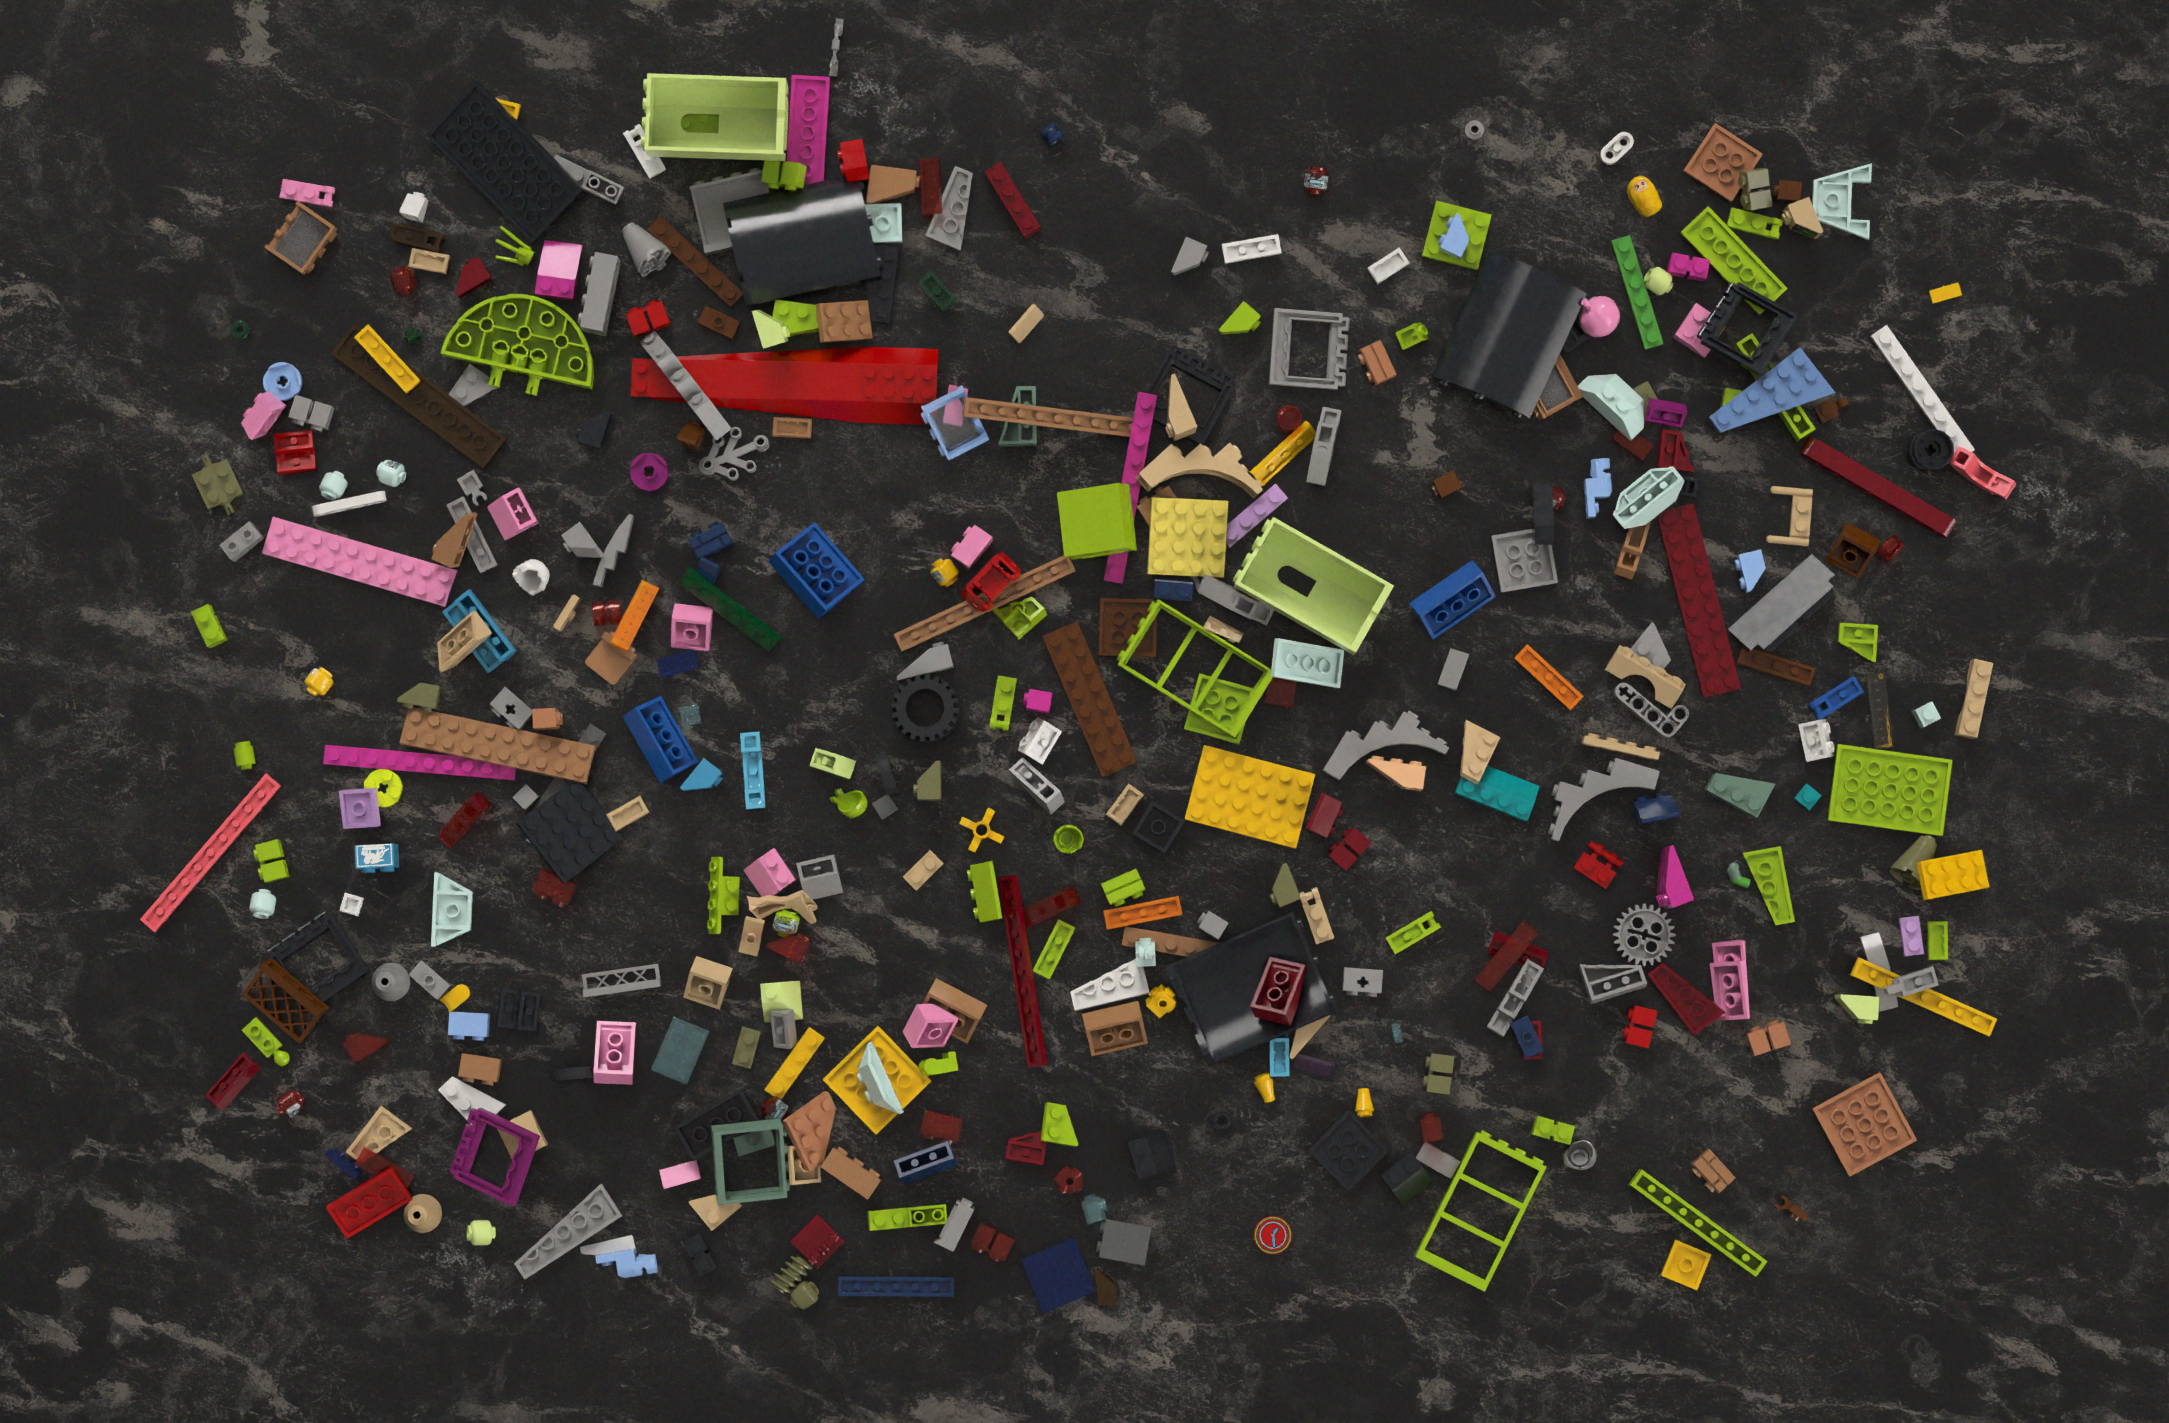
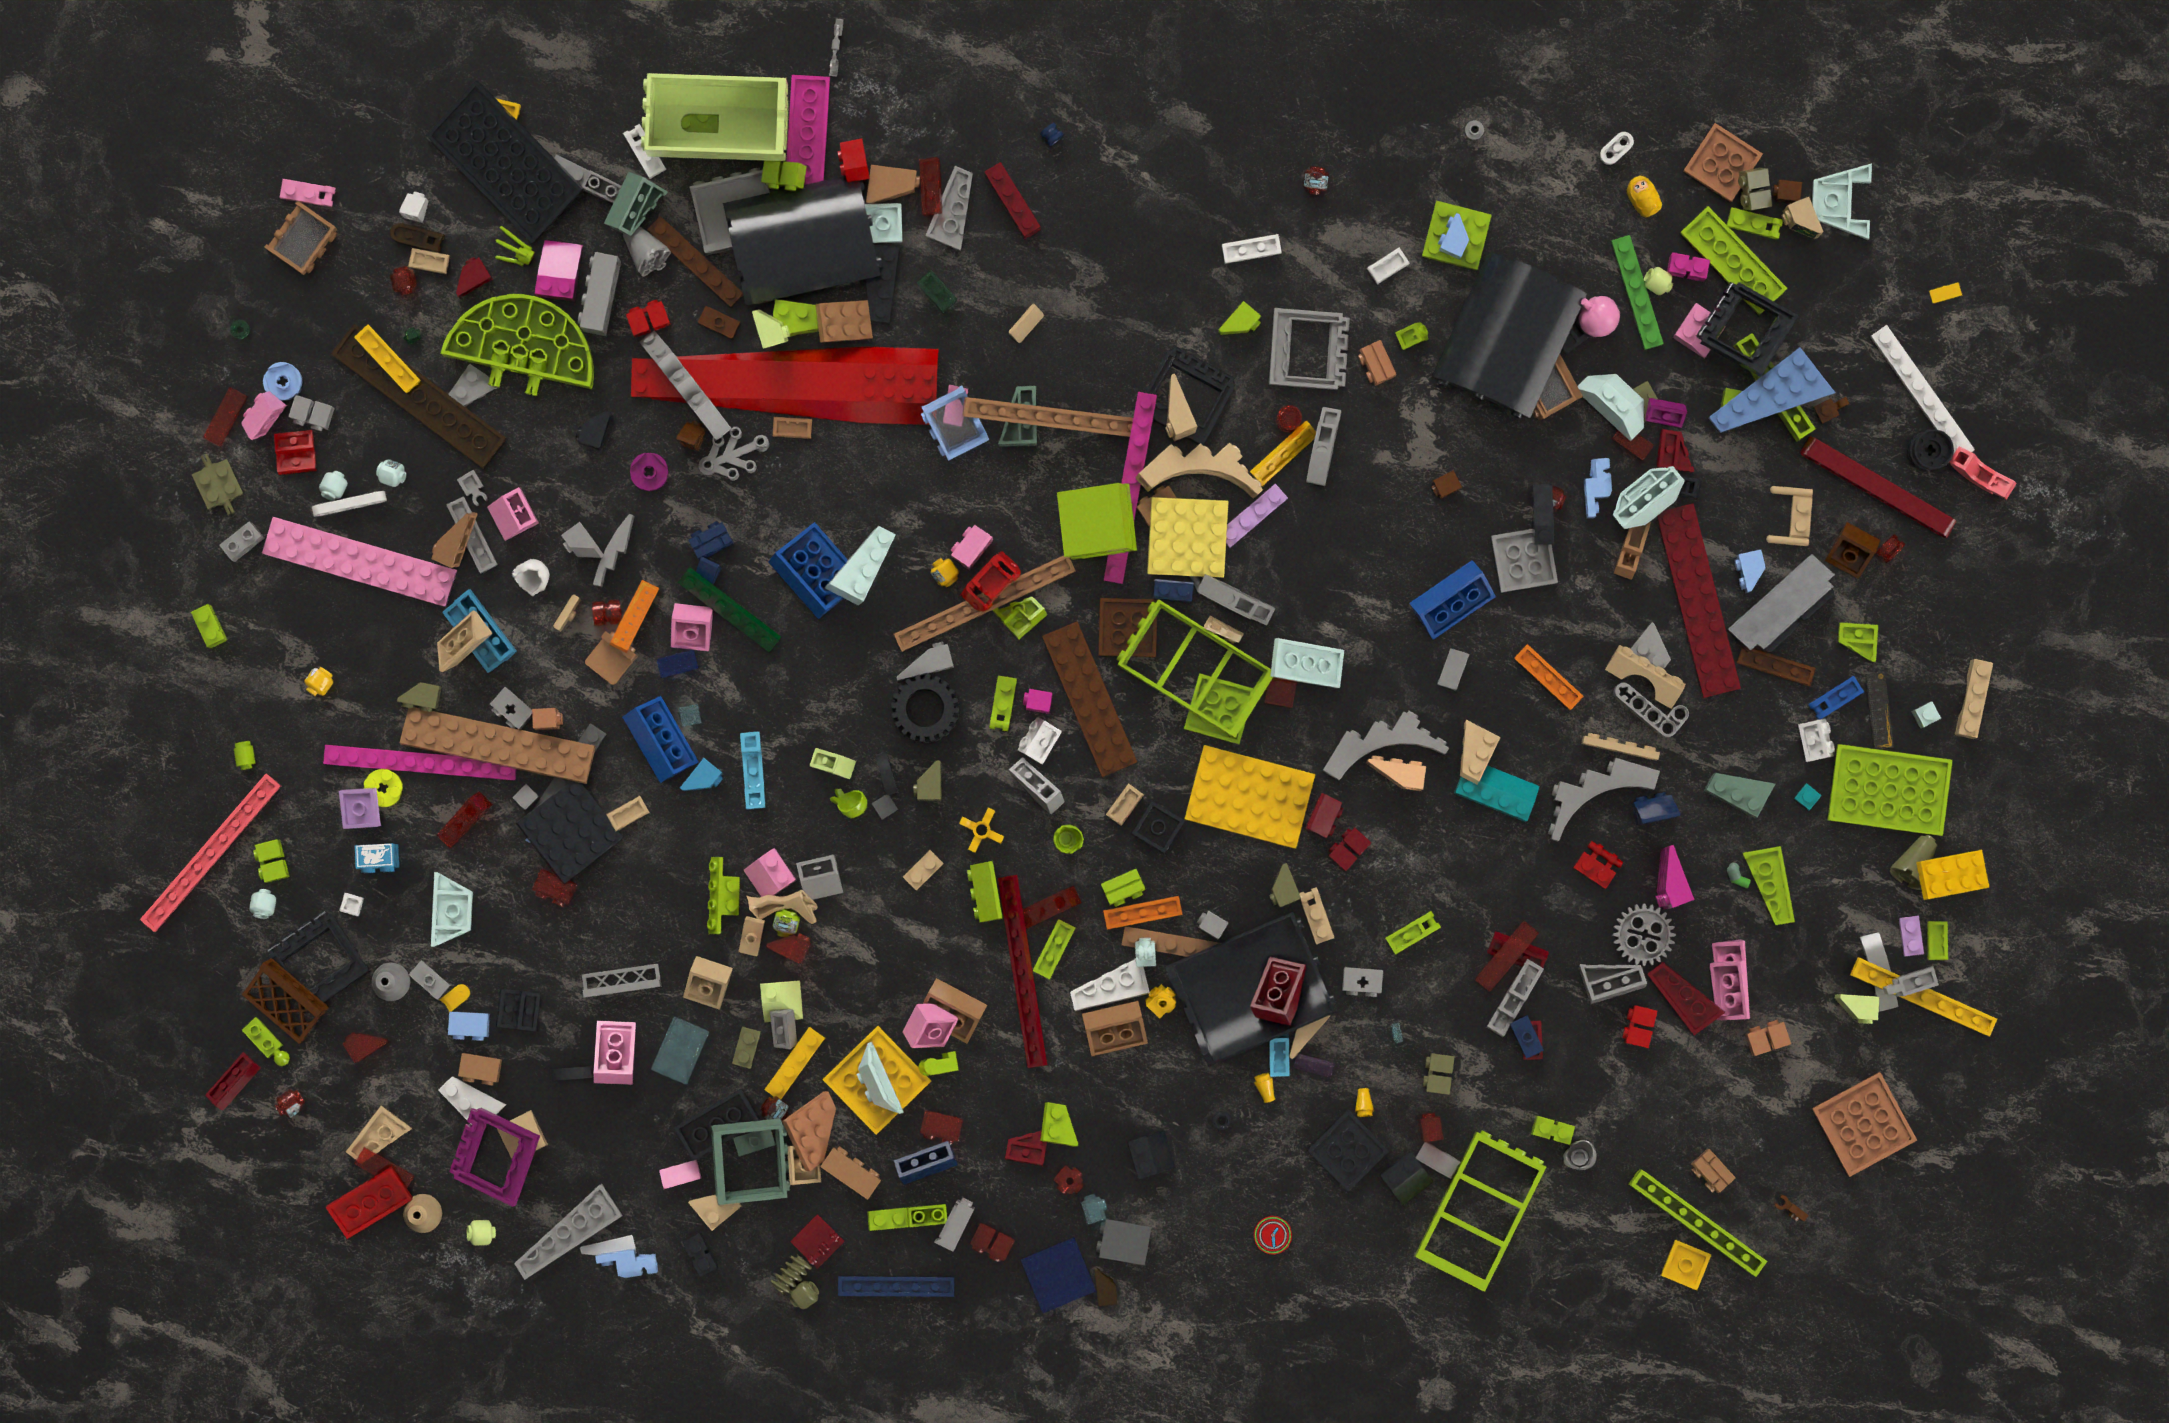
clear blue plate [325,1148,362,1179] -> none
light grey slope [1171,237,1209,276] -> none
yellowish green panel [1233,517,1394,655] -> none
none -> clear red tile [203,387,248,447]
none -> sand green wedge [604,172,668,236]
none -> light aqua wedge [825,526,895,605]

